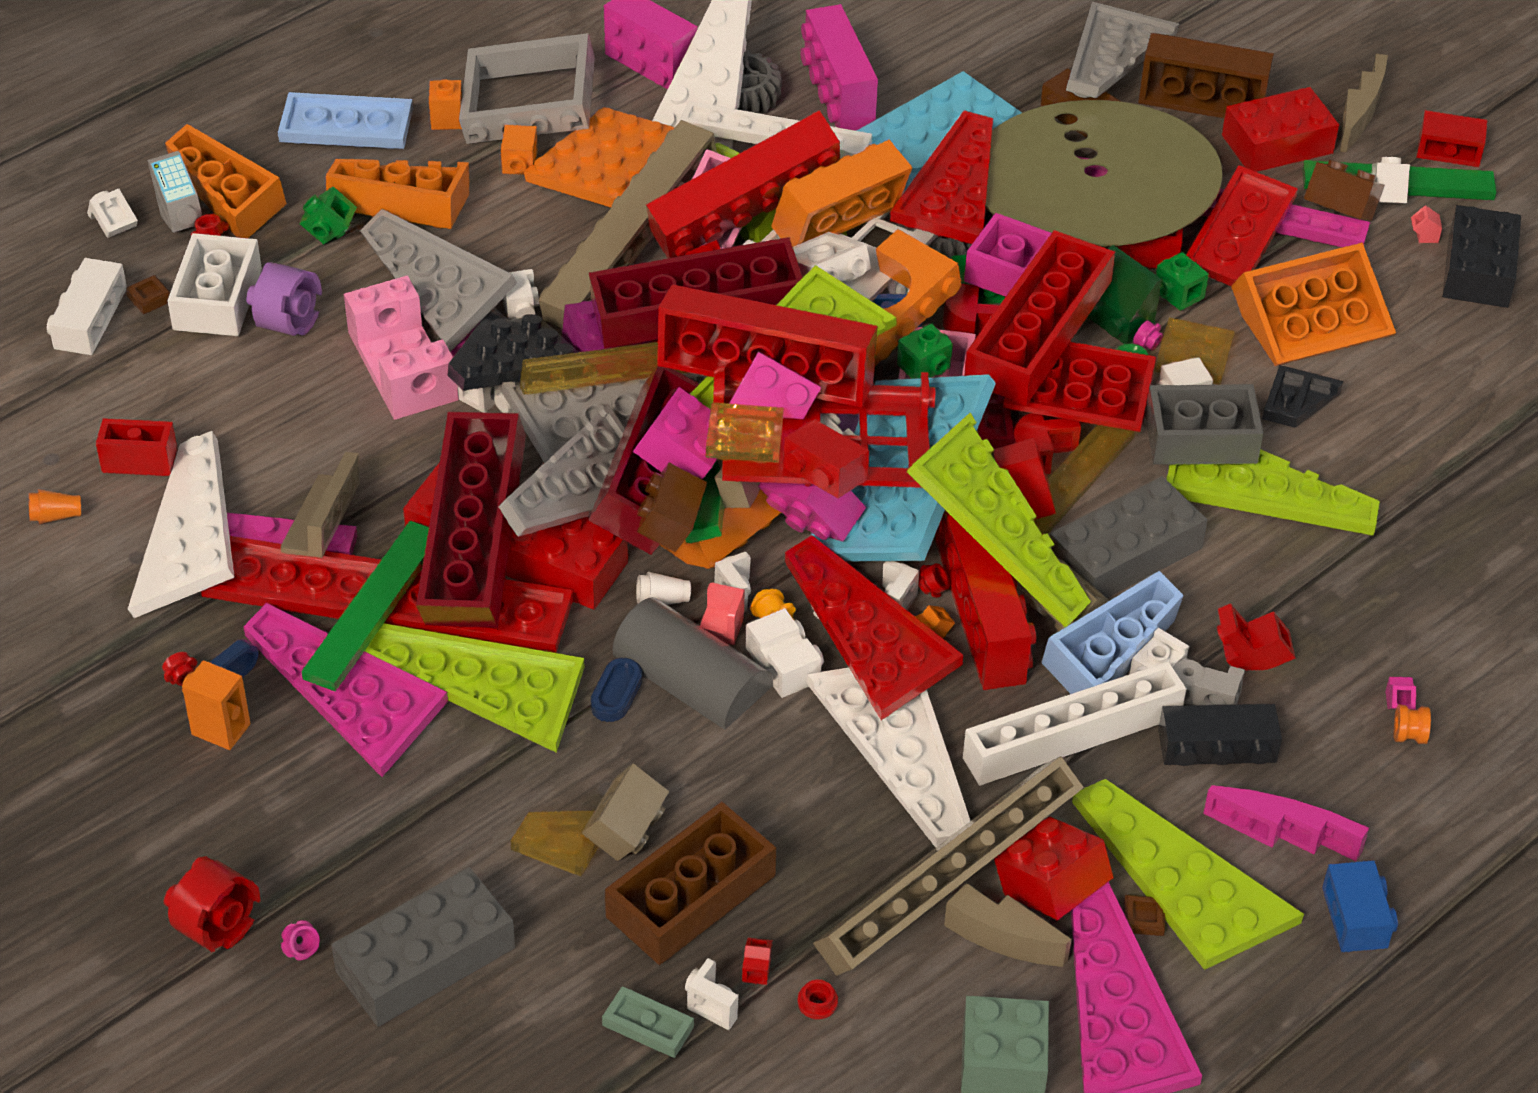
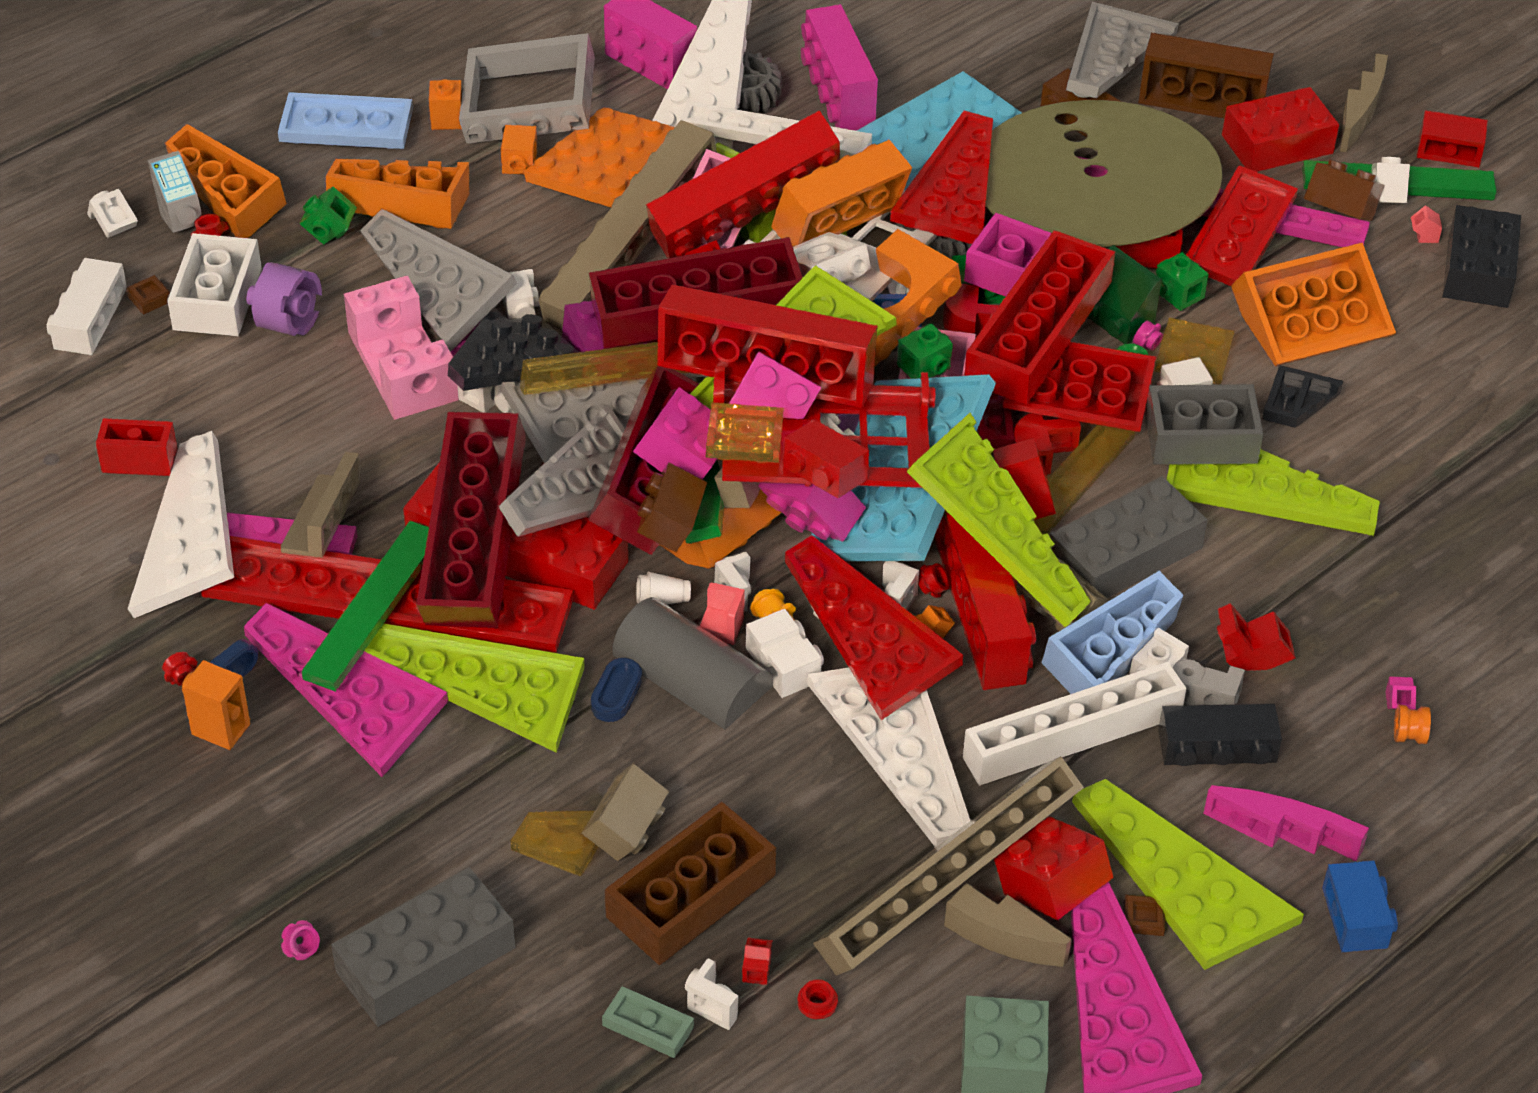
orange cone [29,489,81,524] -> none
red brick [163,856,261,952] -> none

